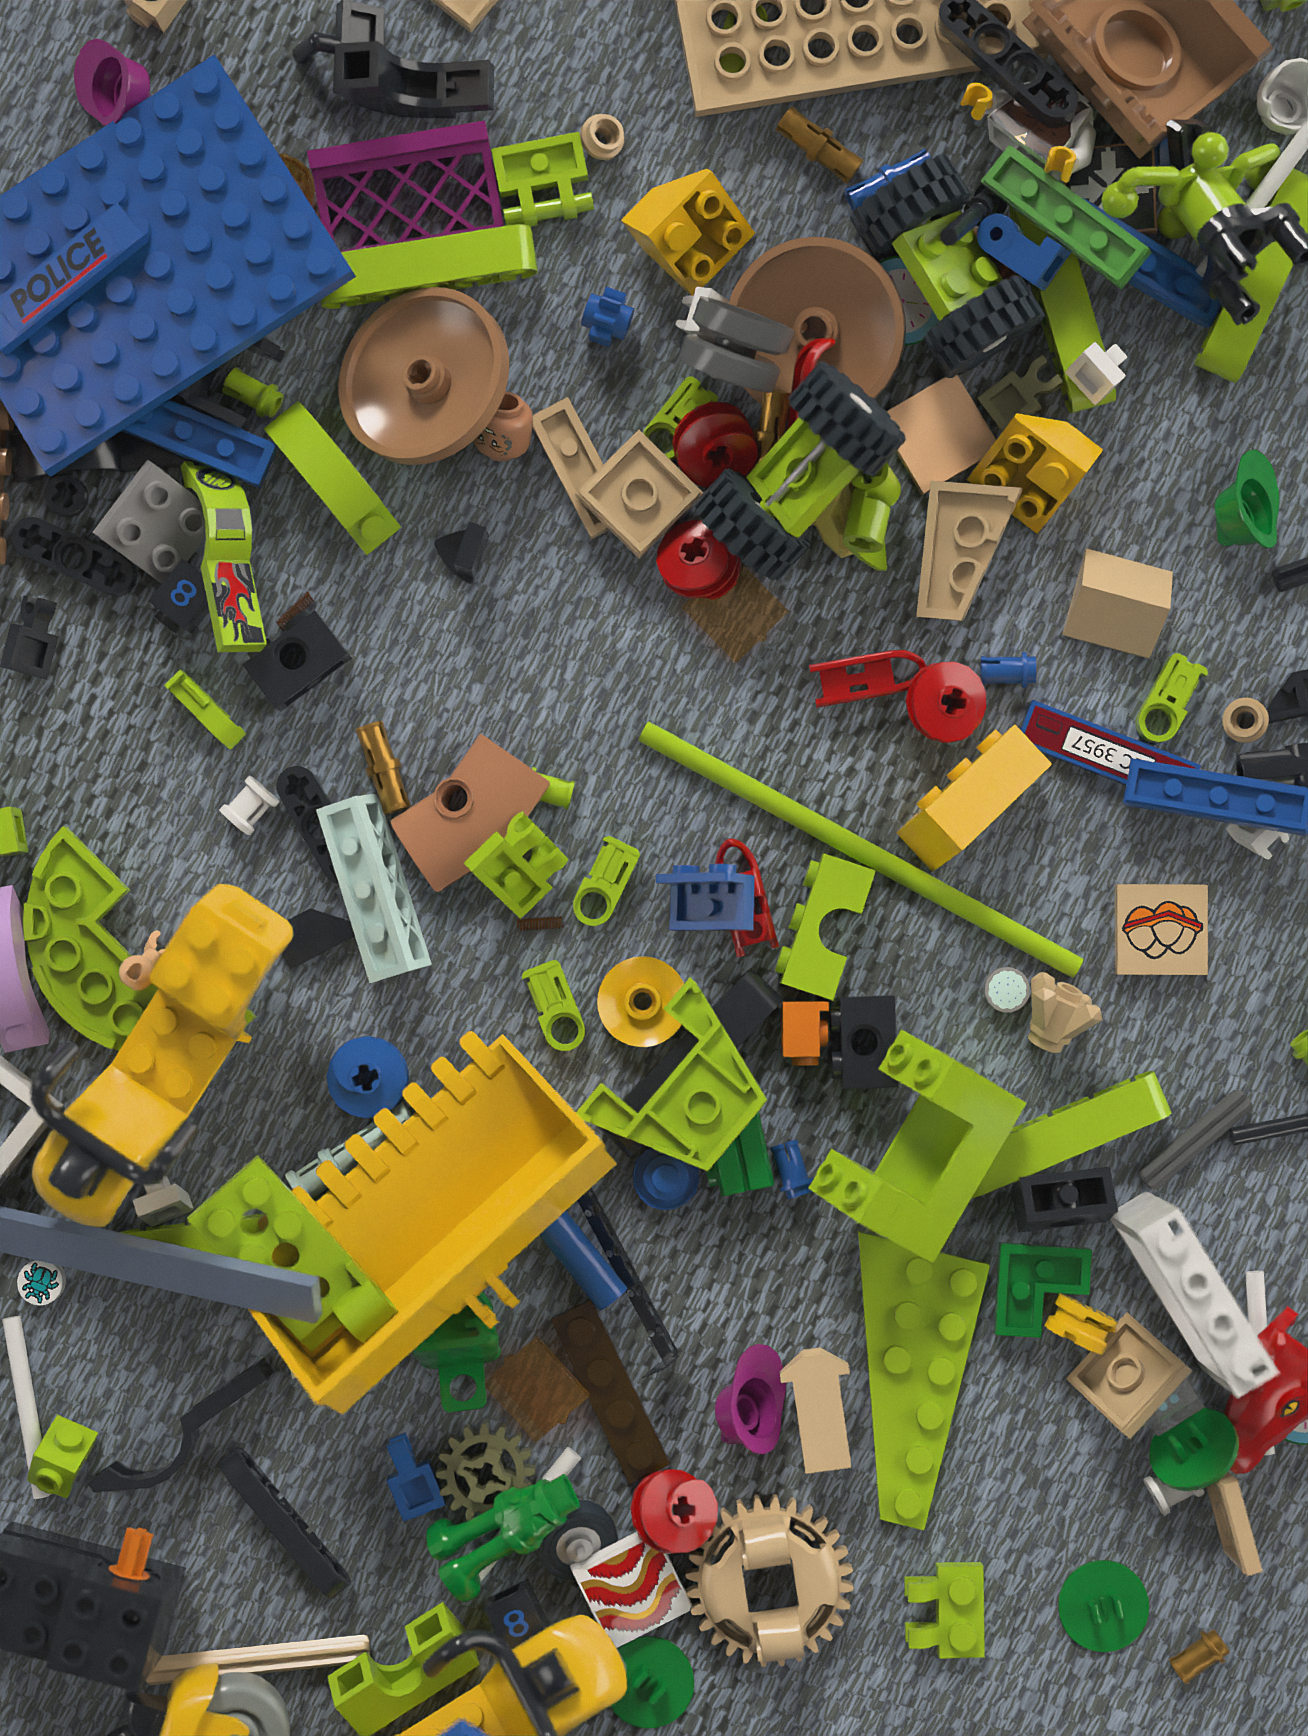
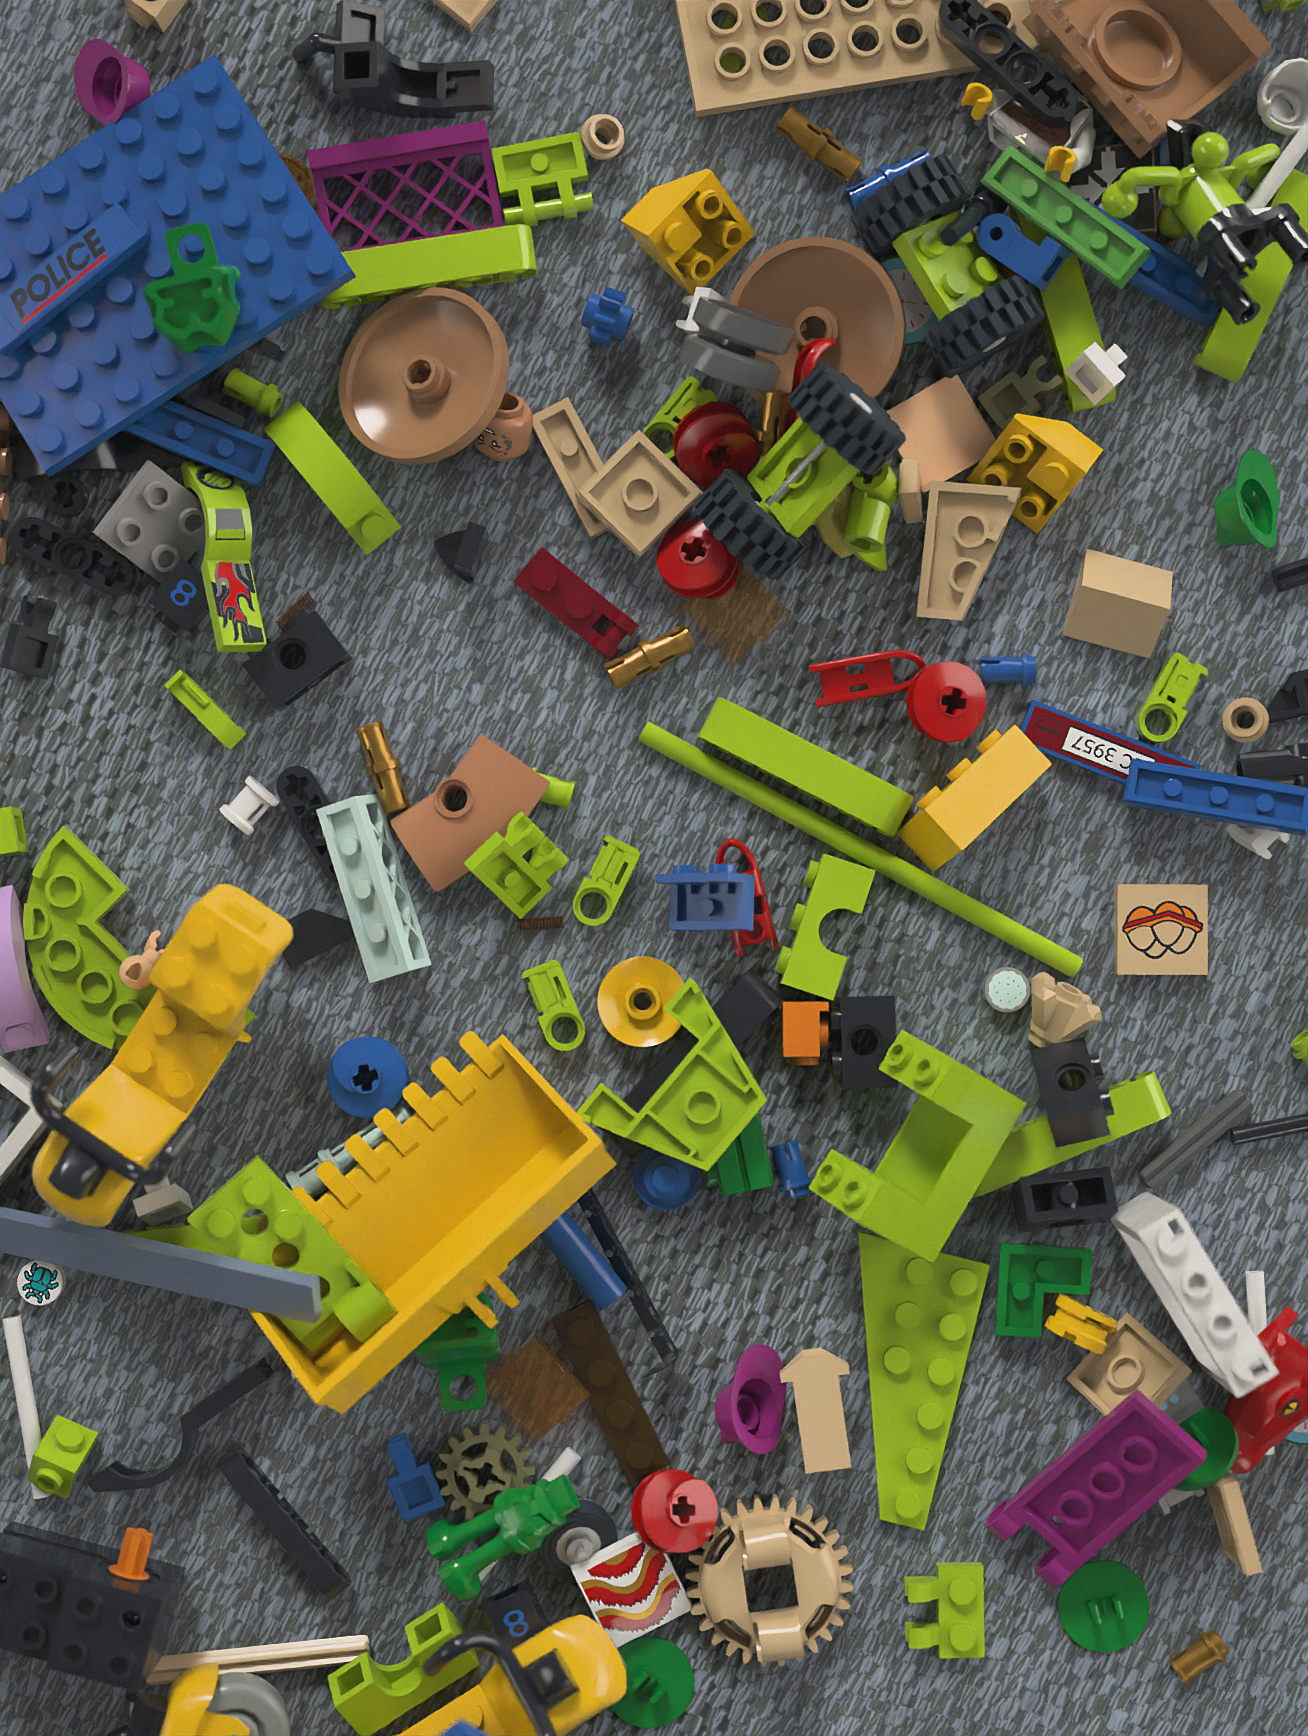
none -> green piece [143,222,240,354]
none -> dark red plate [513,547,639,661]
none -> pearl gold pin [603,623,696,691]
none -> lime beam [697,697,914,838]
none -> tan tile [899,458,922,523]
none -> magenta hinge [985,1389,1207,1588]
none -> black brick [1031,1037,1115,1148]

